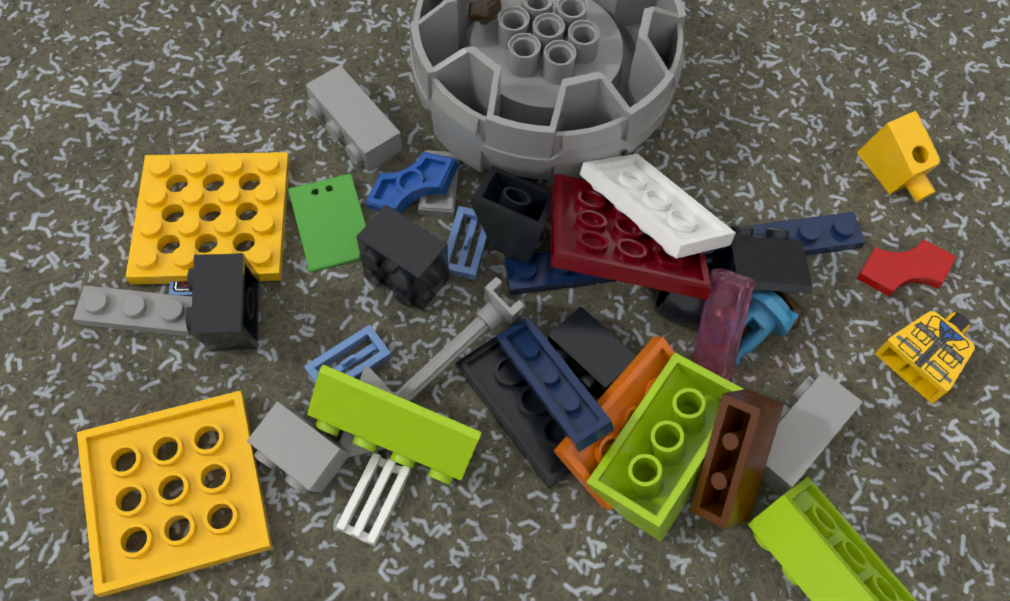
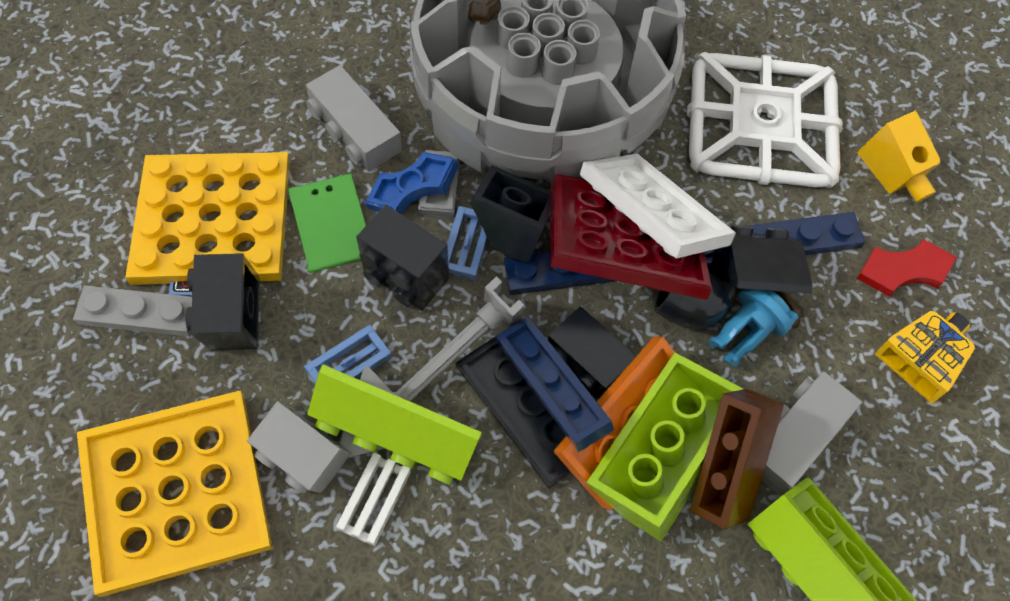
clear pink plate [692,268,755,382] -> none
none -> white plate [687,52,843,188]

